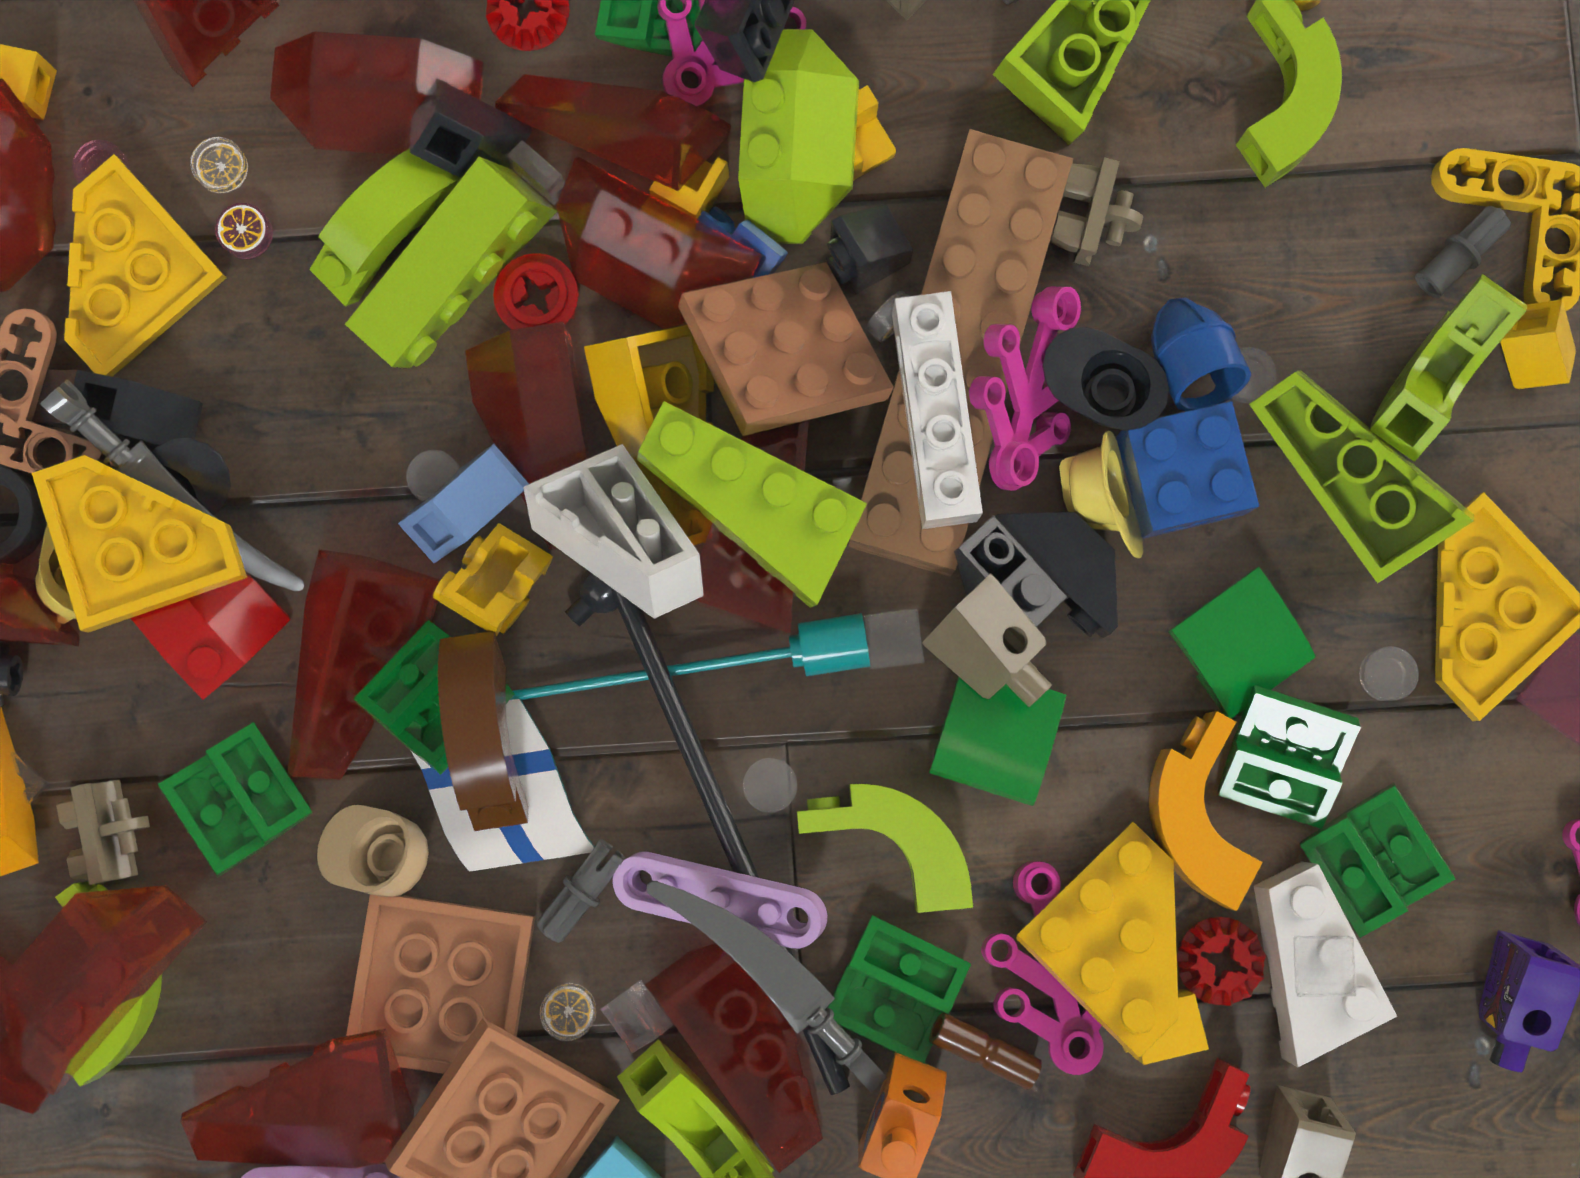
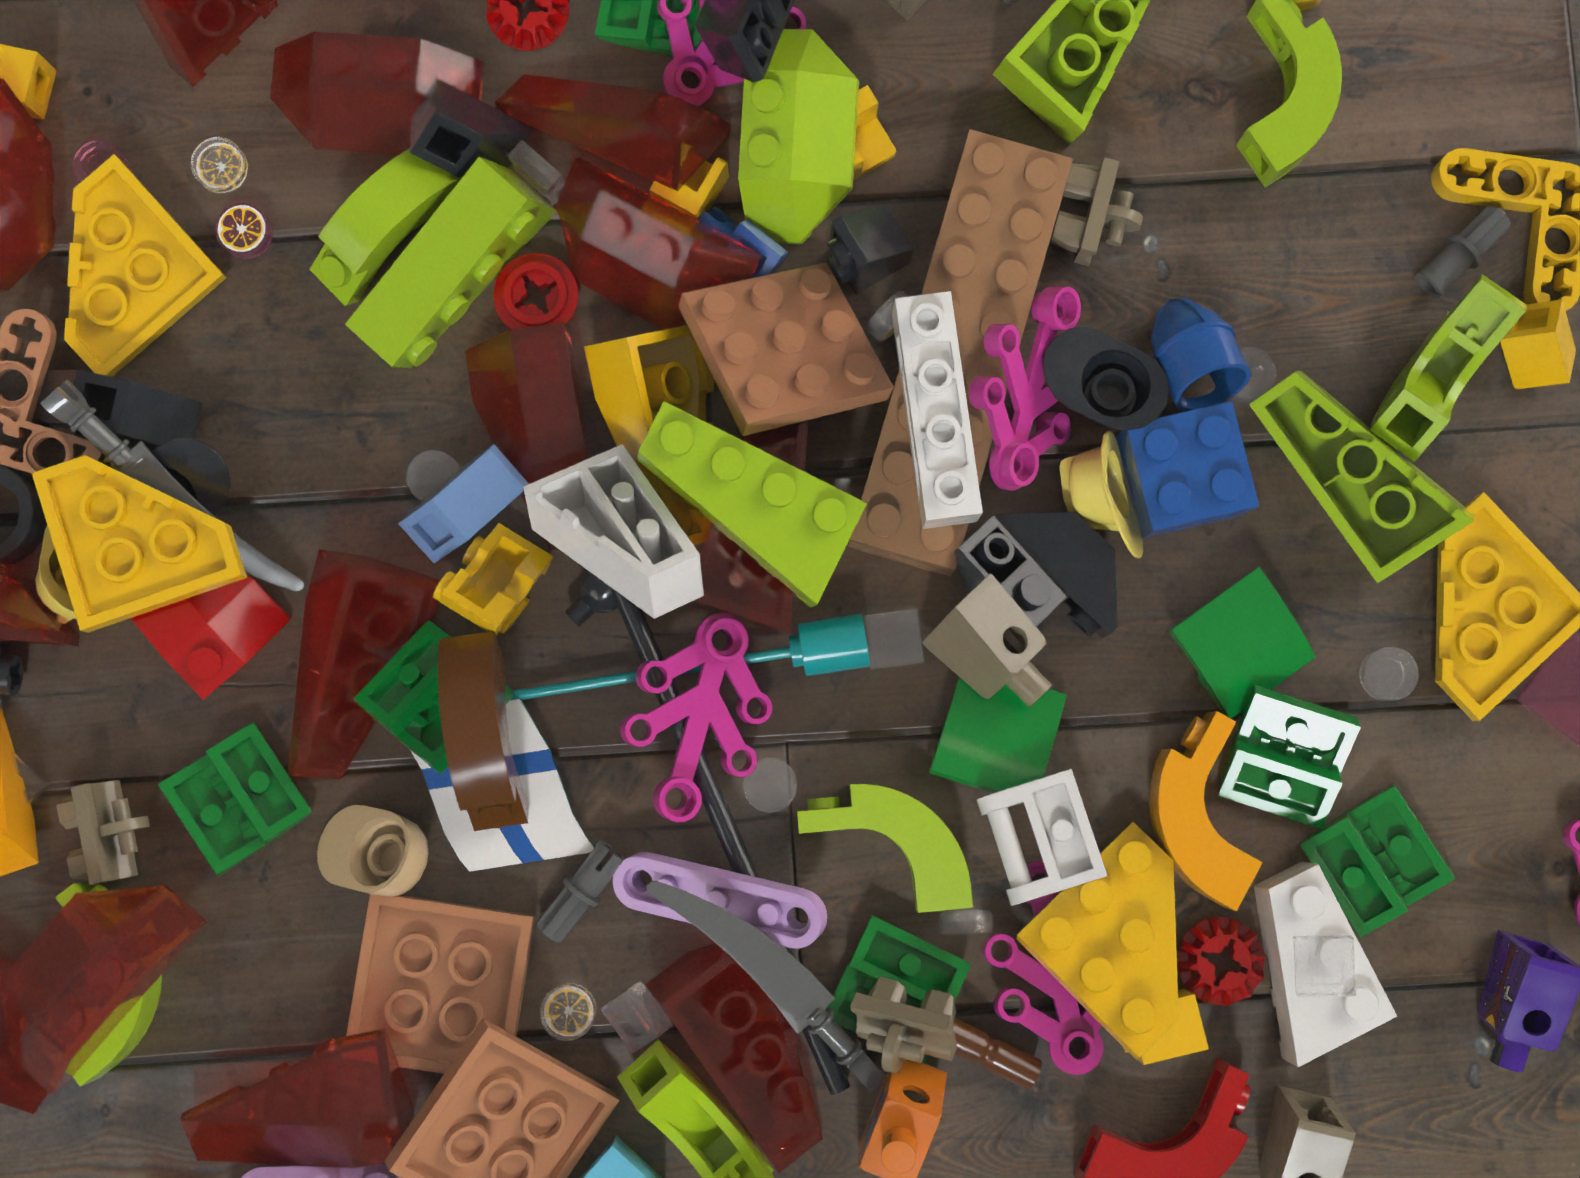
none -> dark pink plant [620,613,772,822]
none -> dark tan hips [850,977,957,1074]
none -> clear tile [938,910,994,935]
none -> white plate [977,769,1107,906]

